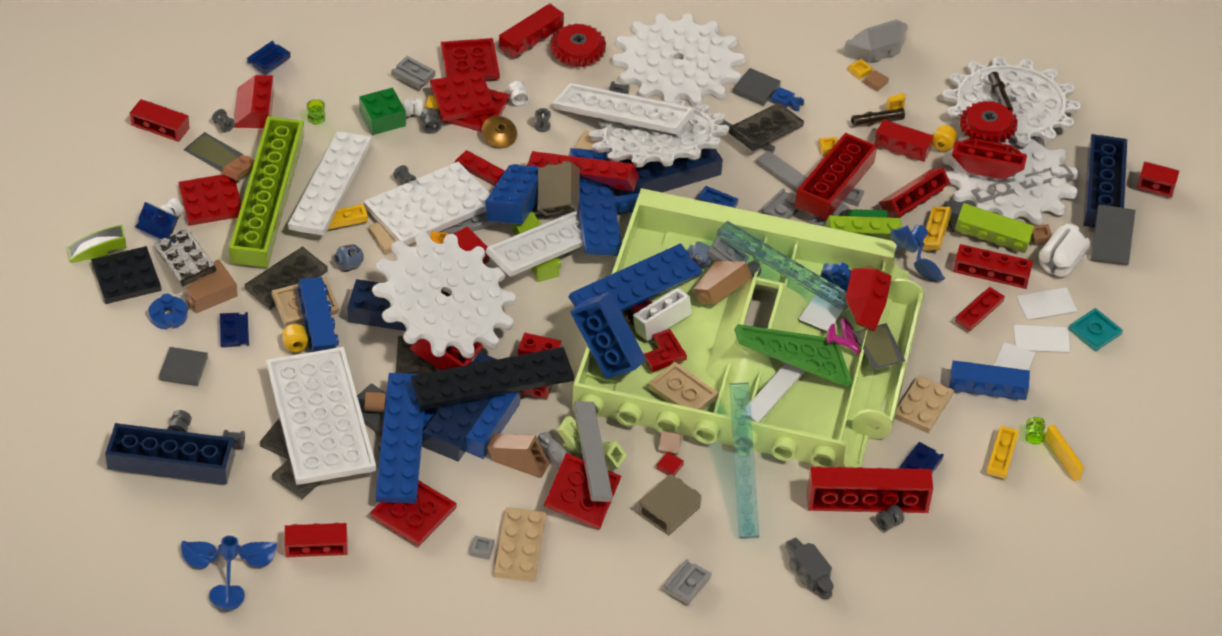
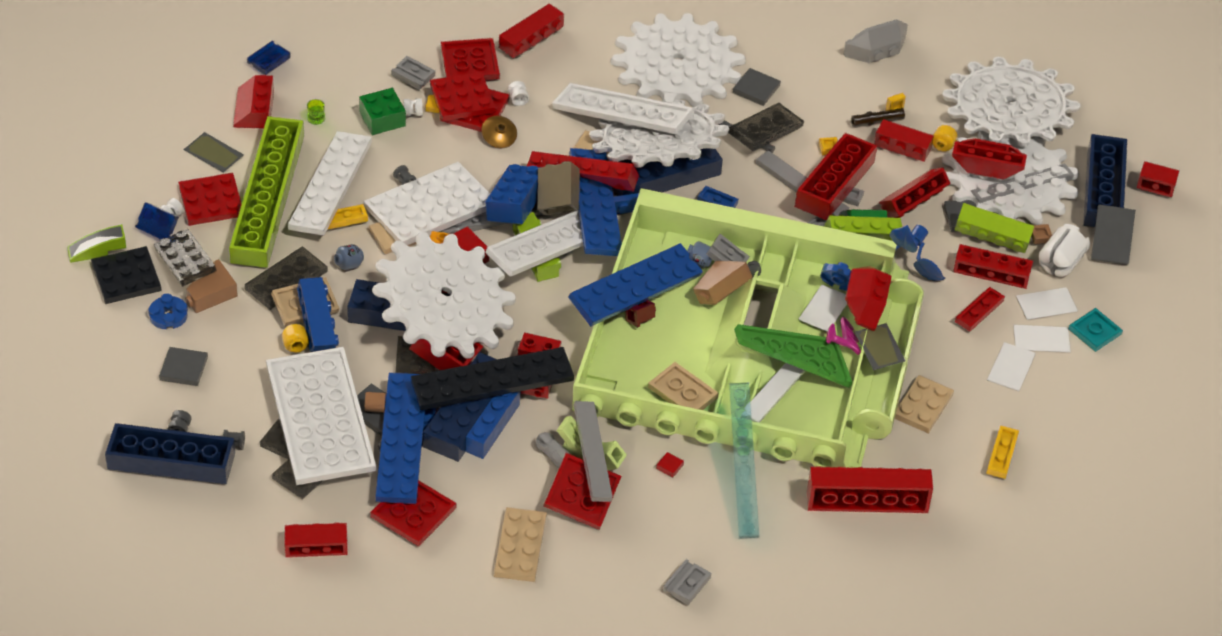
red brick [130,99,190,142] -> none
blue plant [181,535,277,610] -> none
dark grey bush [212,109,235,133] -> none
clear blue plate [220,312,249,348] -> none
nougat plate [222,155,255,180] -> none
dark grey wheel [421,108,441,134] -> none
red plate [455,150,505,186] -> none
light grey tile [470,536,495,560] -> none
medium nougat slope [487,433,550,478] -> none
dark grey bush [534,108,551,132] -> none
red gear [550,23,606,67] -> none
blue brick [570,291,646,379] -> none
dark grey bush [609,81,630,94] -> none
white brick [633,288,692,341] -> none
dark tan brick [638,474,702,536] -> none
red plate [644,329,687,372] -> none
medium nougat tile [658,430,682,454] -> none
clear light blue plate [716,221,848,311] -> none
light grey plate [761,188,800,219] -> none
blue plate [770,87,804,112] -> none
dark grey hinge [785,538,834,600] -> none
yellow tile [848,59,873,80] -> none
medium nougat tile [864,70,889,91] -> none
dark grey wheel [876,505,904,531] -> none
clear blue plate [899,442,944,473] -> none
yellow plate [922,207,951,250] -> none
blue brick [949,360,1030,400] -> none
red gear [960,101,1018,143] -> none
dark brown pin [988,71,1013,110] -> none
clear neon green wheel [1025,417,1046,445] -> none
yellow tile [1045,424,1084,481] -> none

